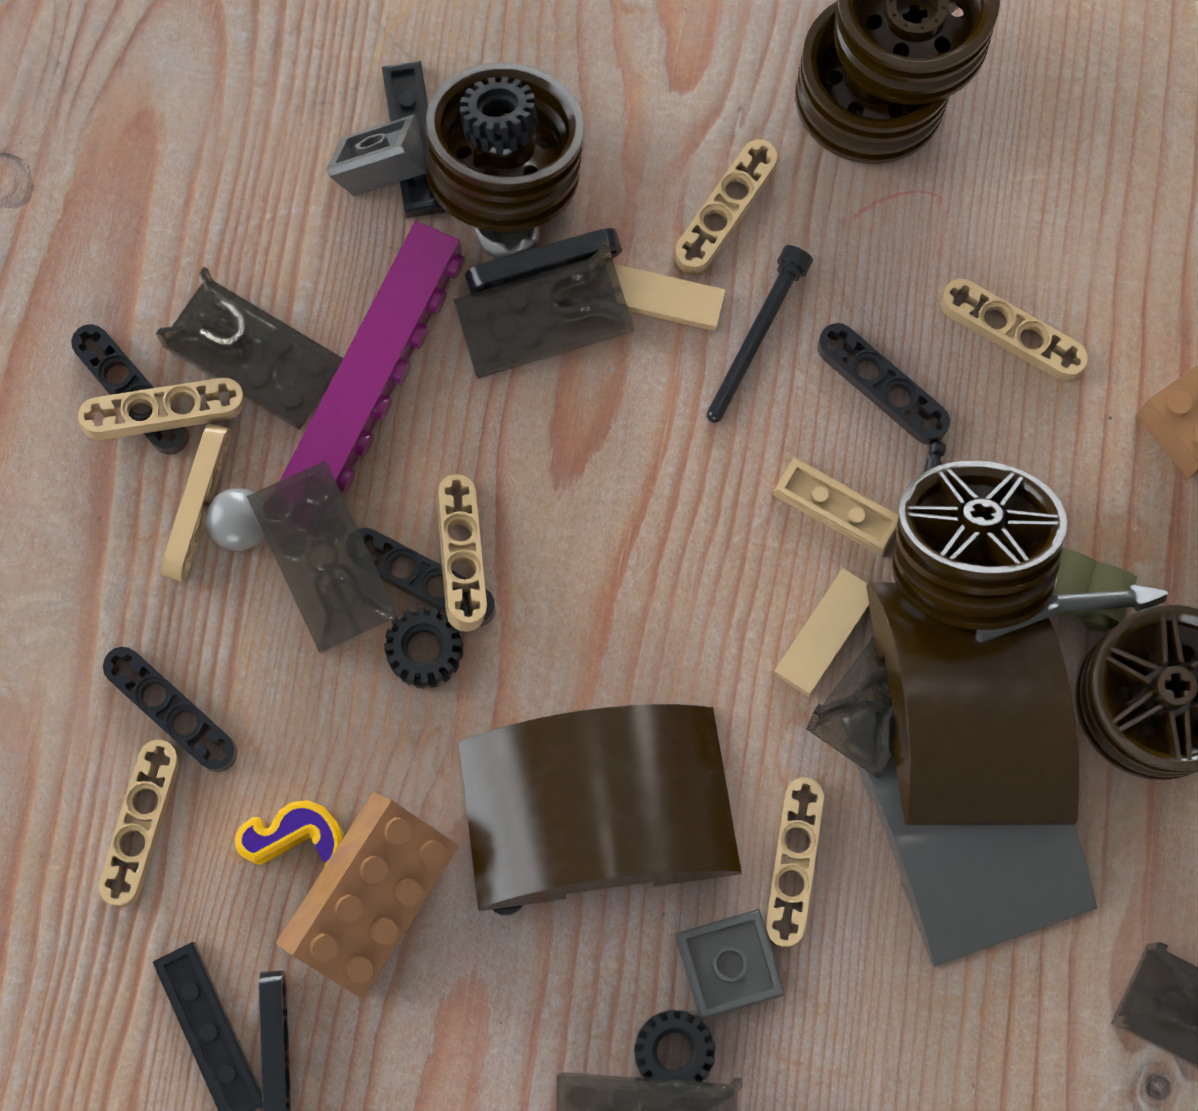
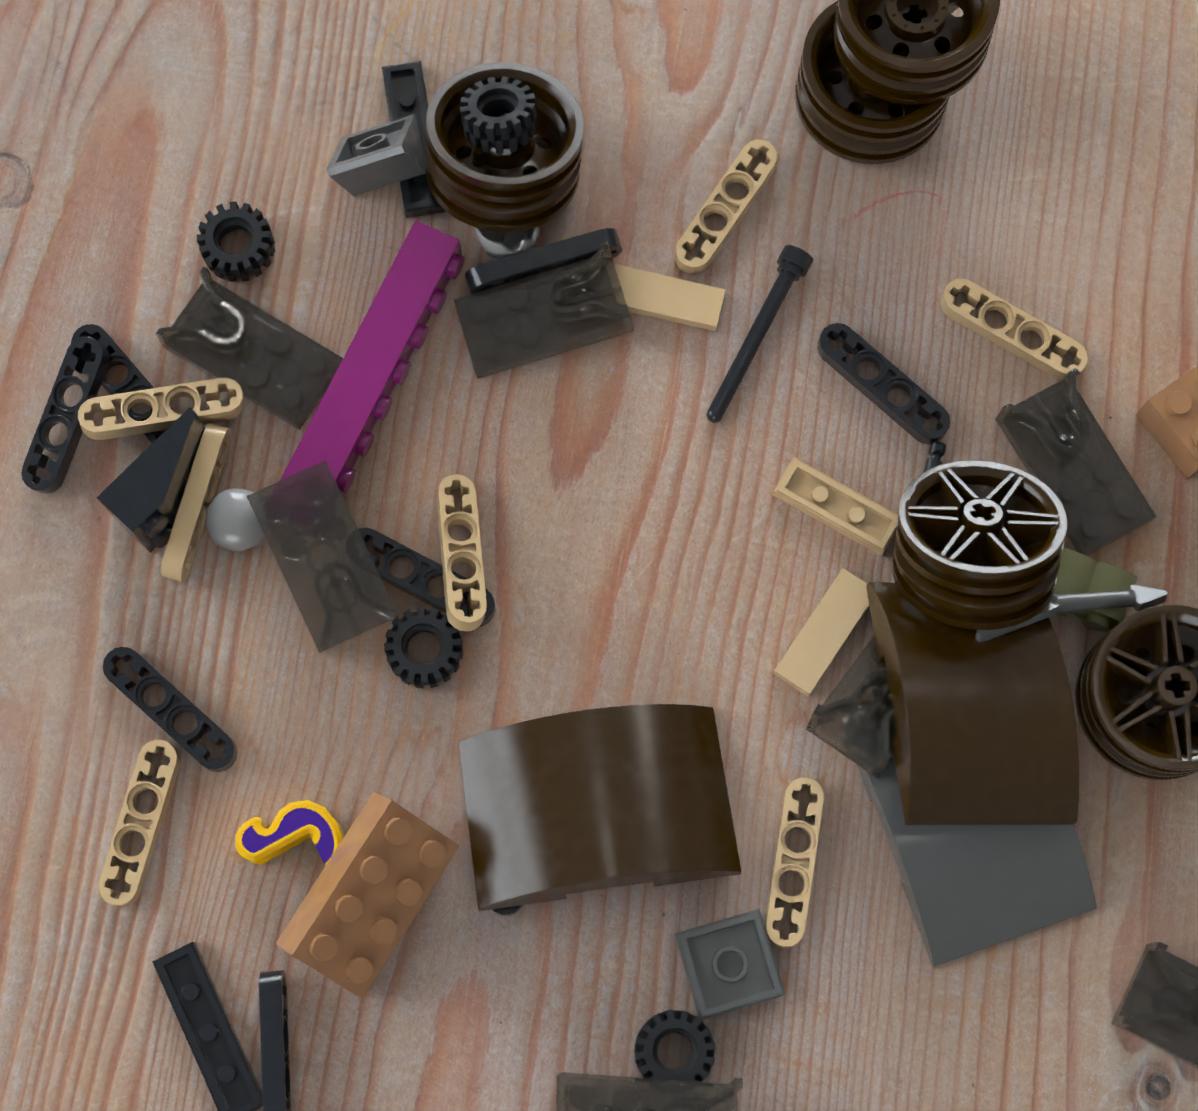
none -> black beam [21,336,110,494]
none -> black slope [97,407,205,553]
none -> black tyre [197,201,275,282]
none -> clear smoke plate [995,368,1157,556]

